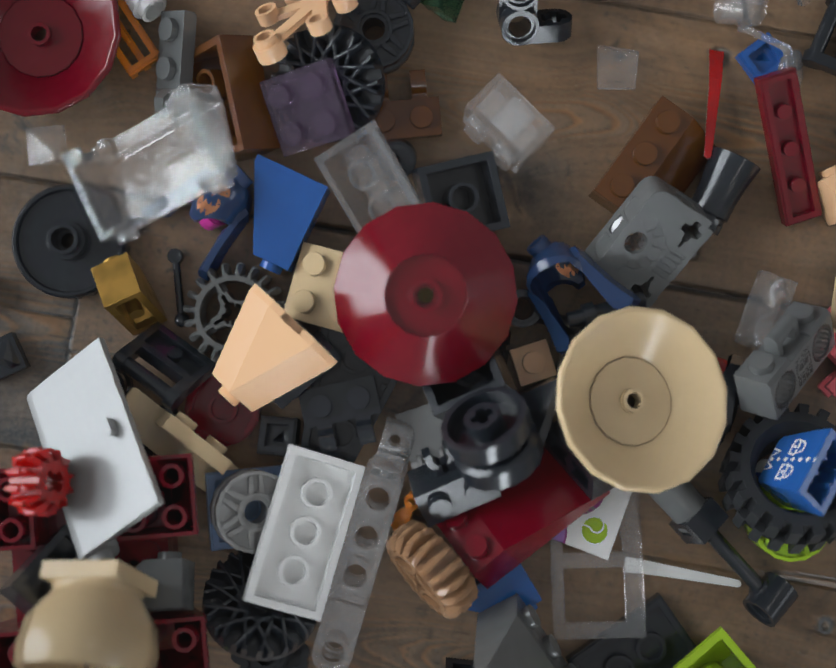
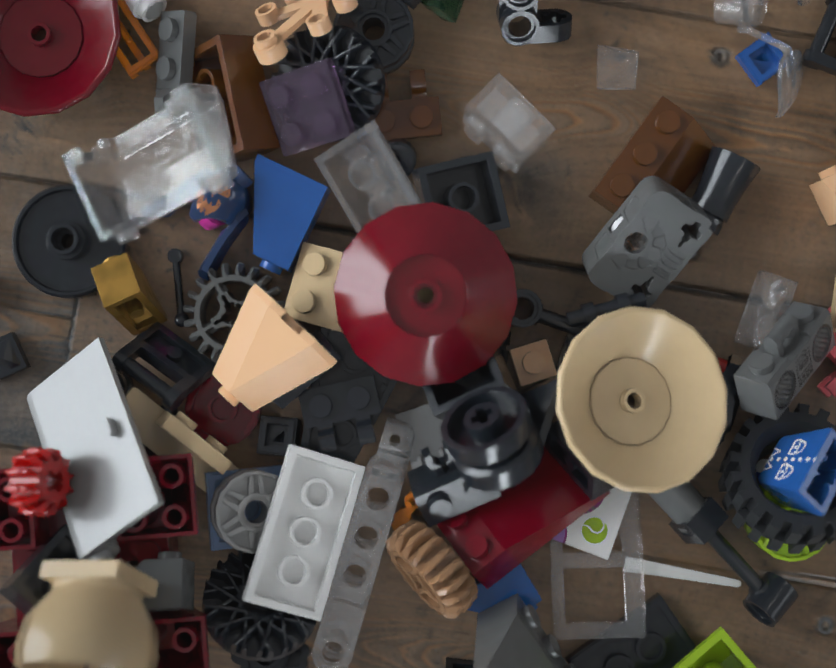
clear slope [25,125,68,167] -> none
dark blue piece [526,234,641,354] -> none
red sticker [704,50,724,158] -> none
dark red tile [753,66,822,227] -> none

